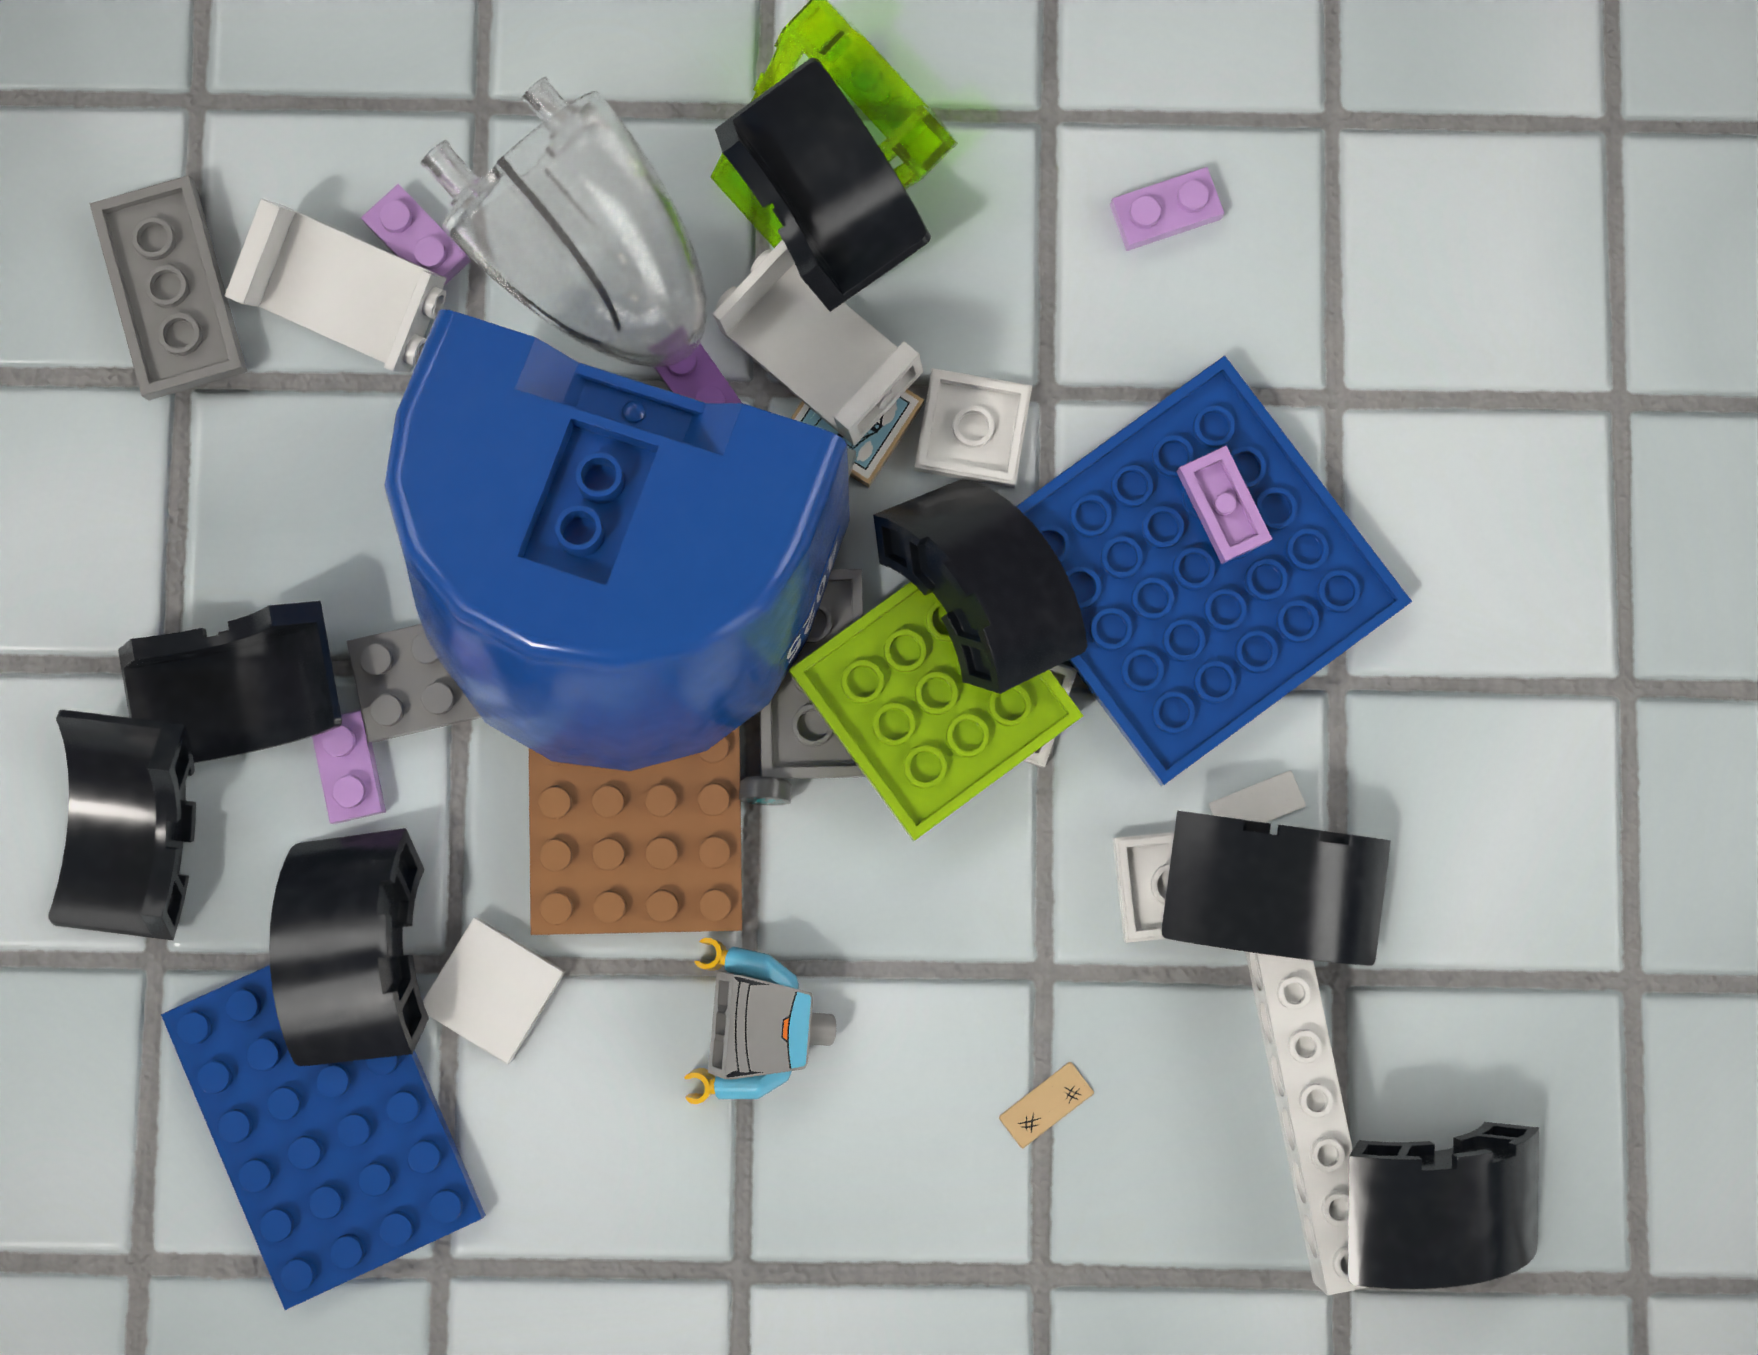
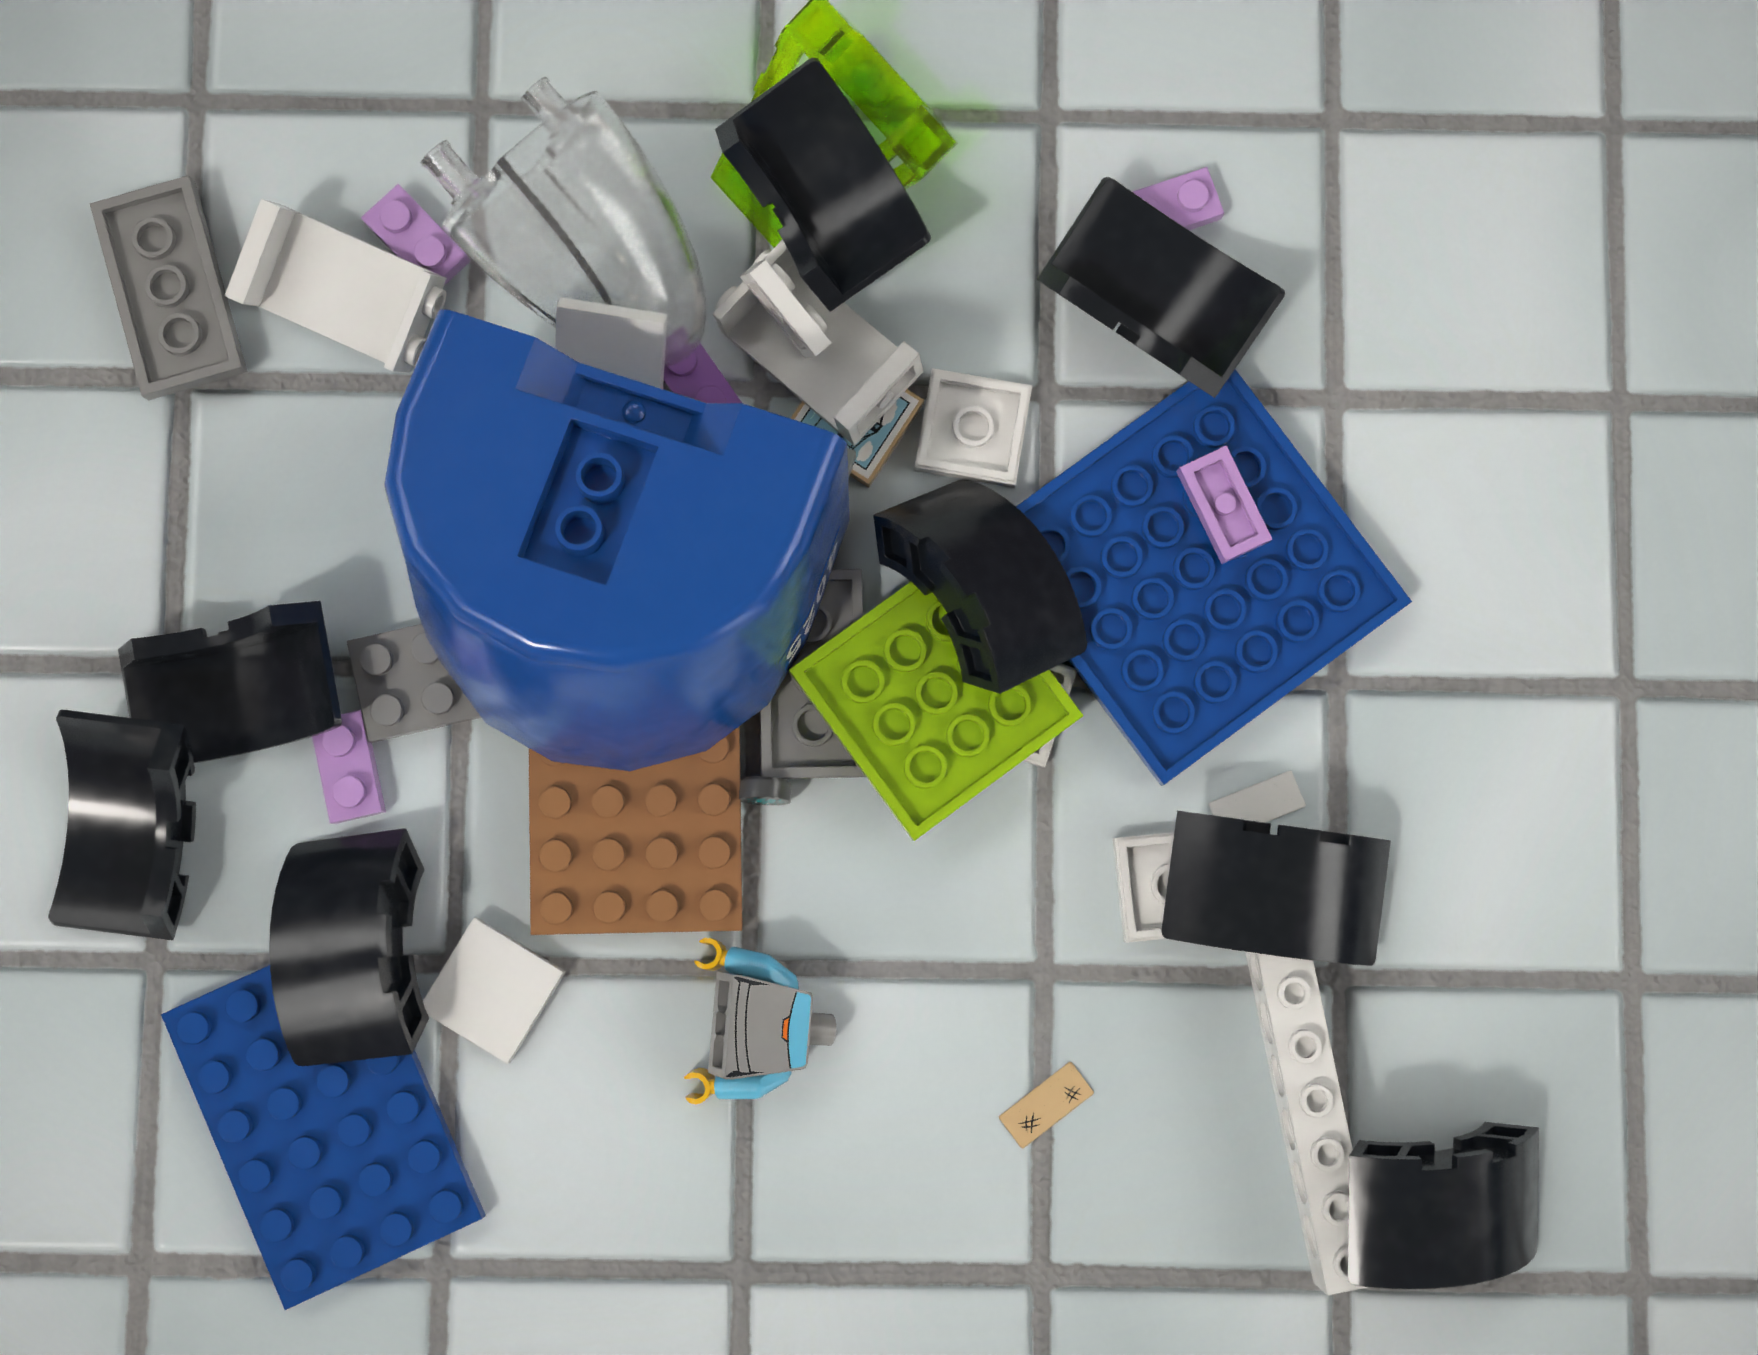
none -> white tile [555,297,668,389]
none -> white plate [740,260,831,358]
none -> black panel [1037,177,1285,398]

